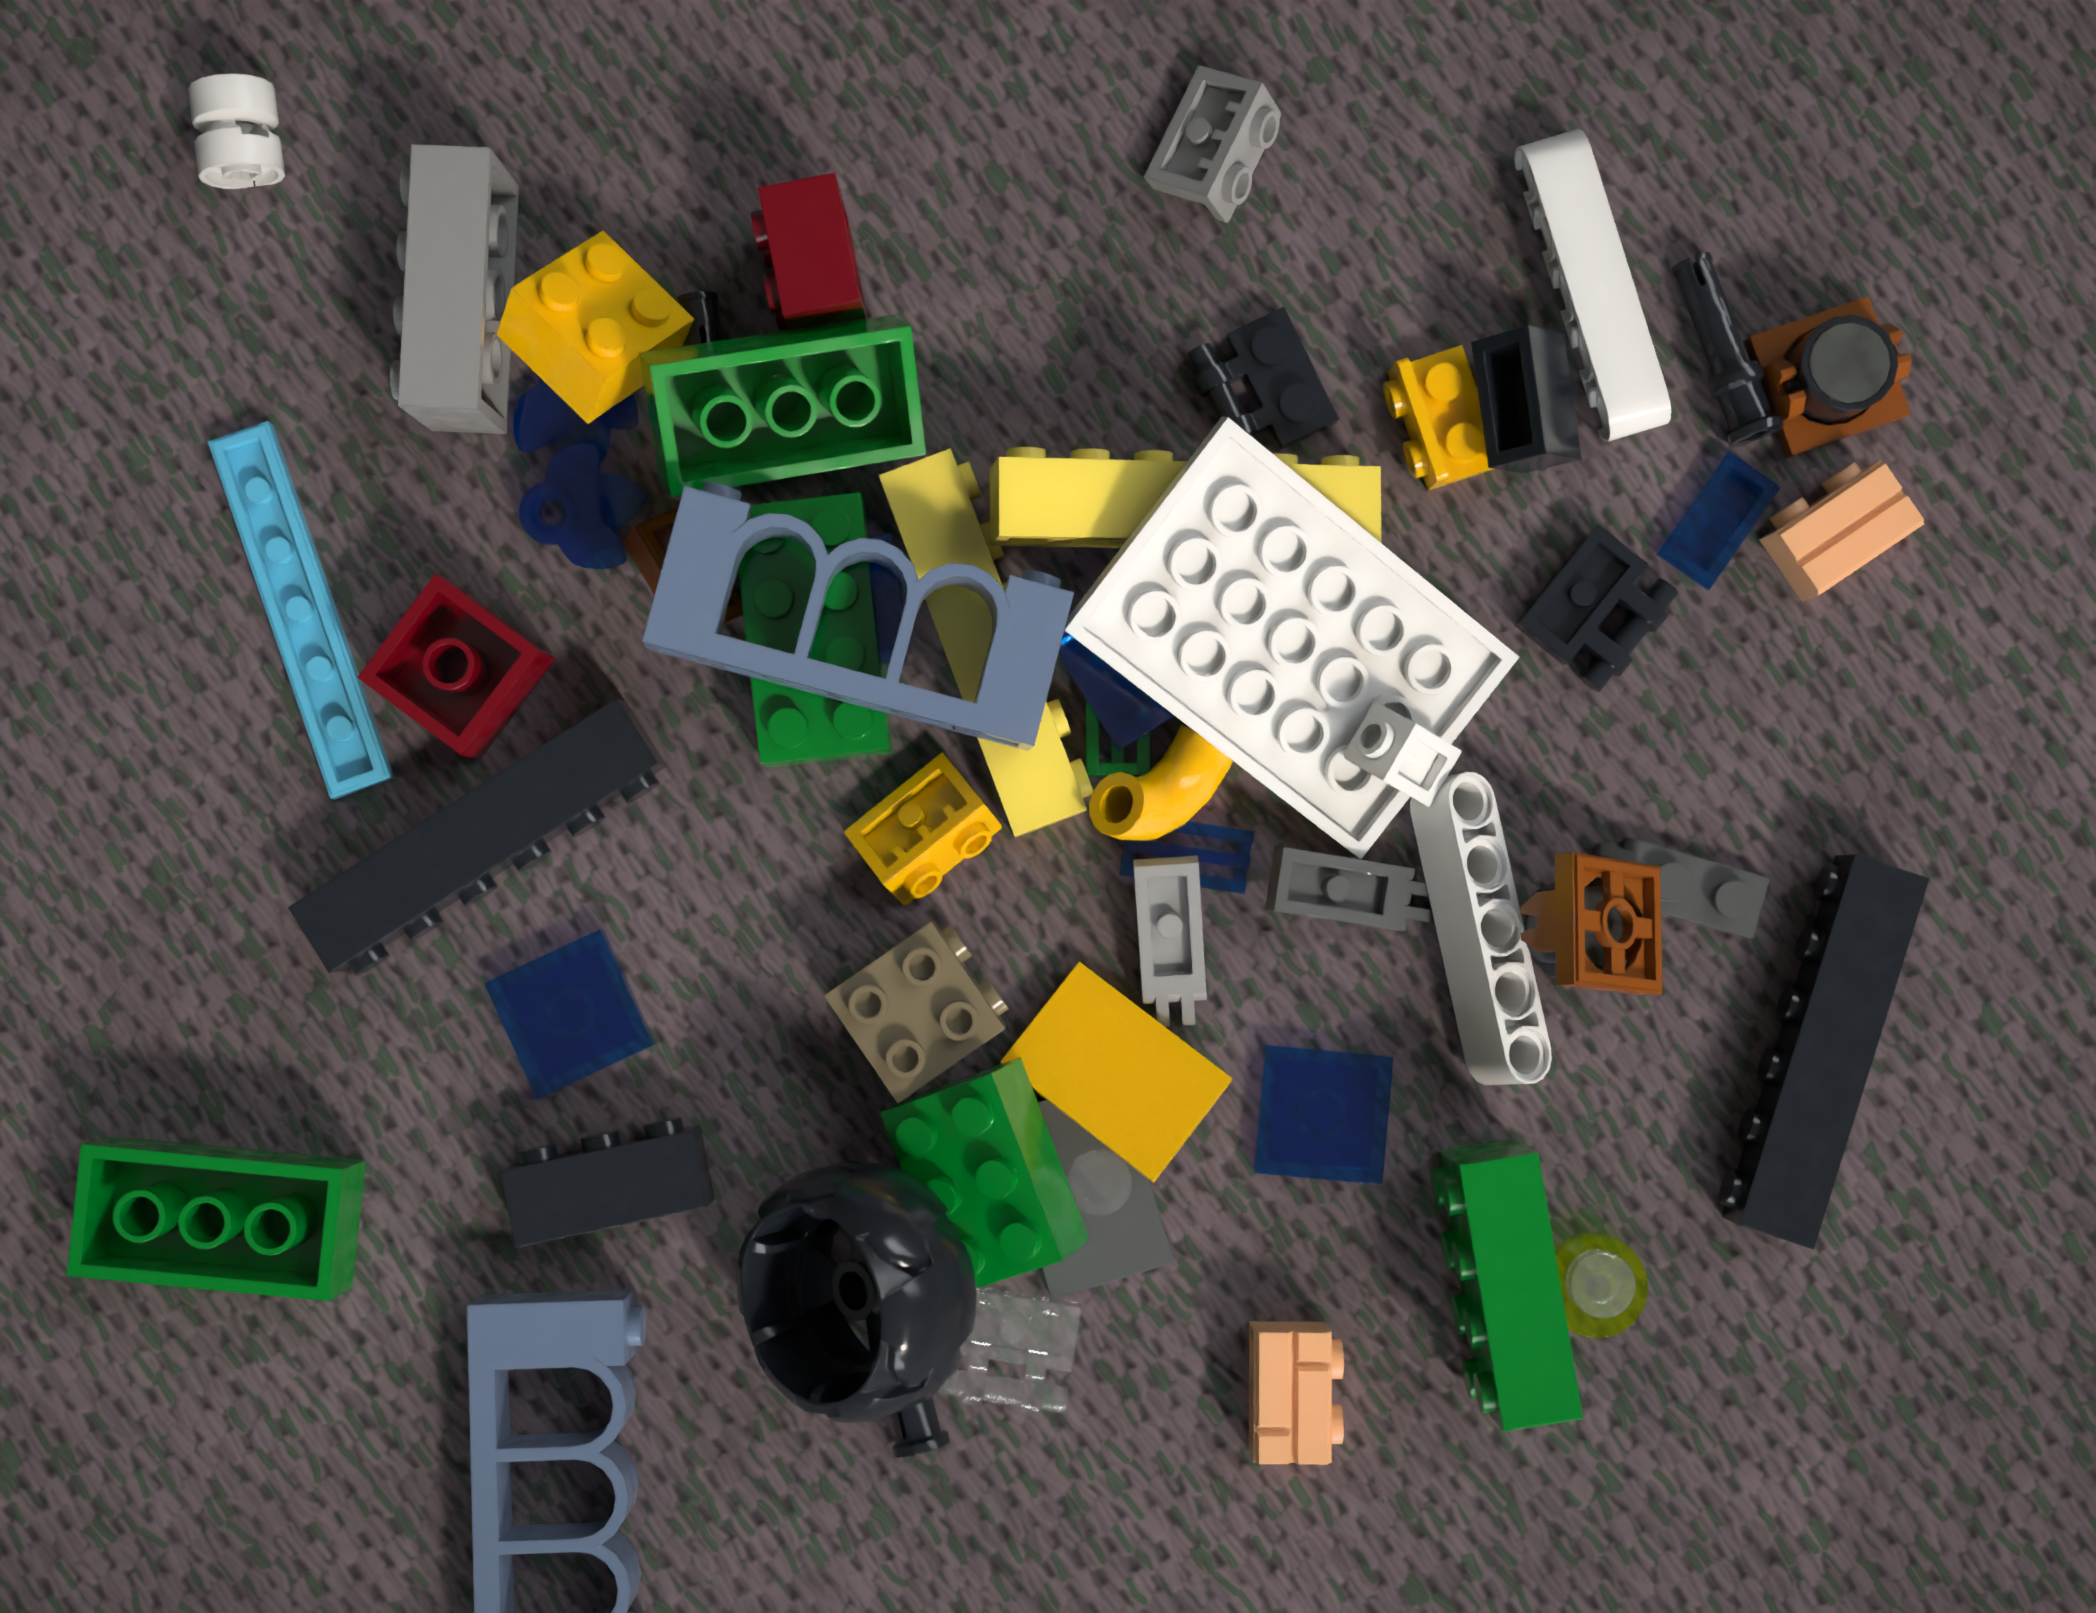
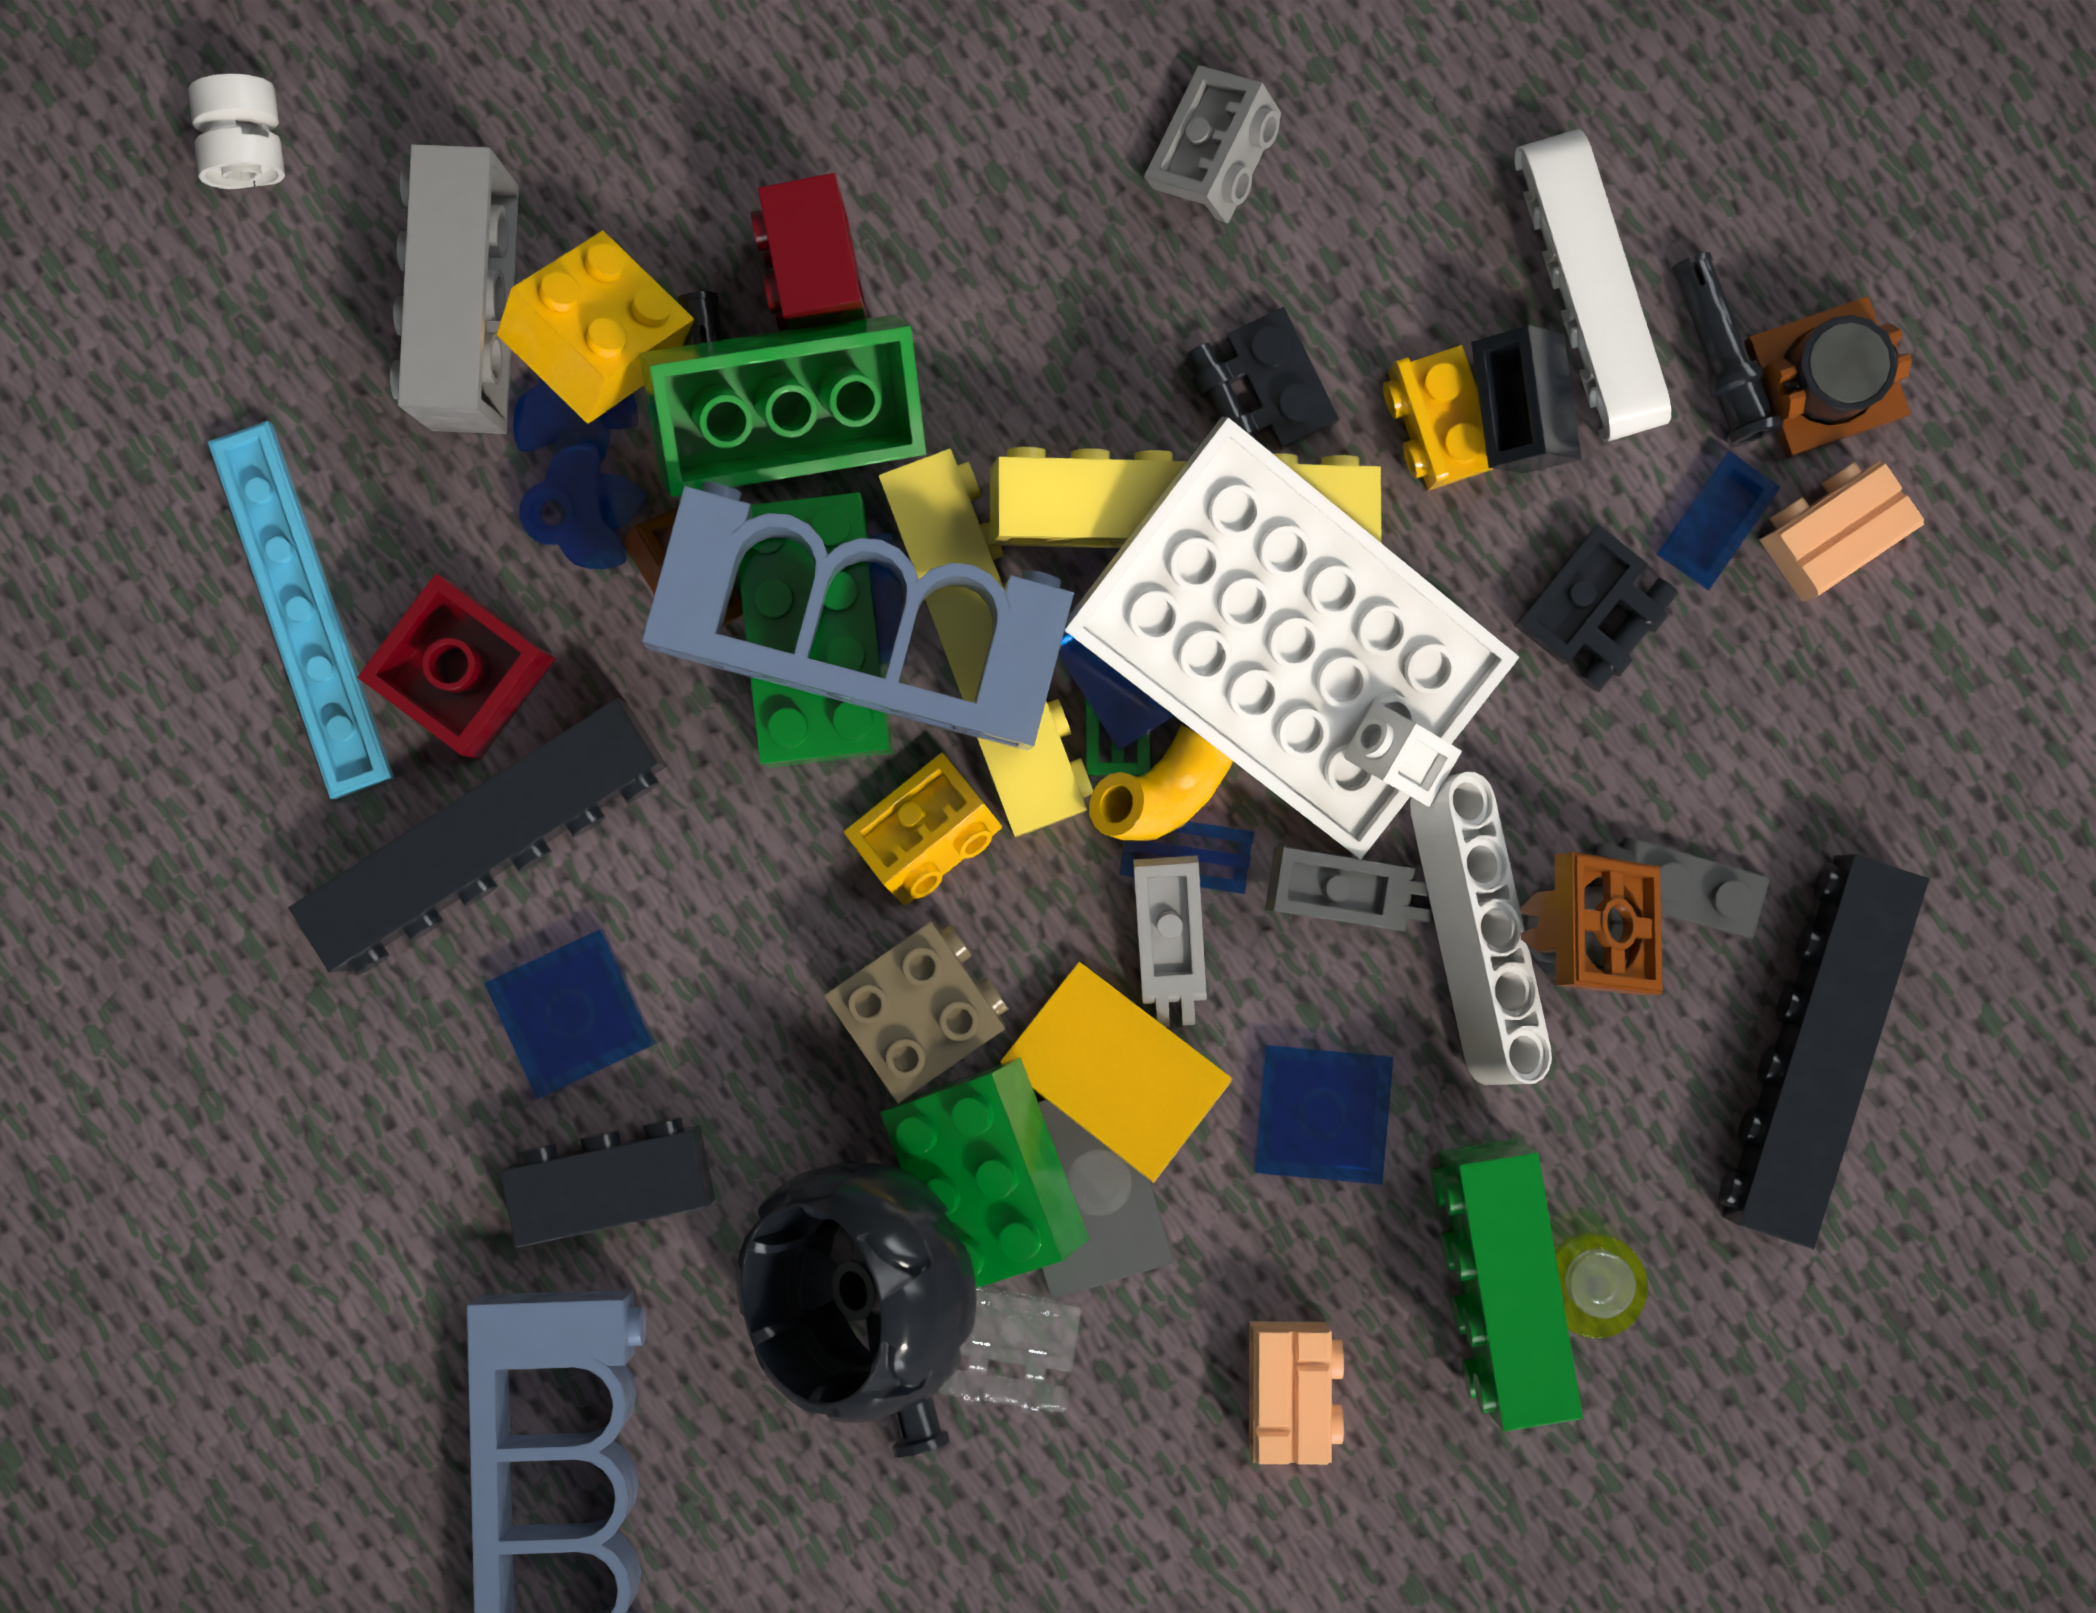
green brick [66,1136,366,1301] -> none

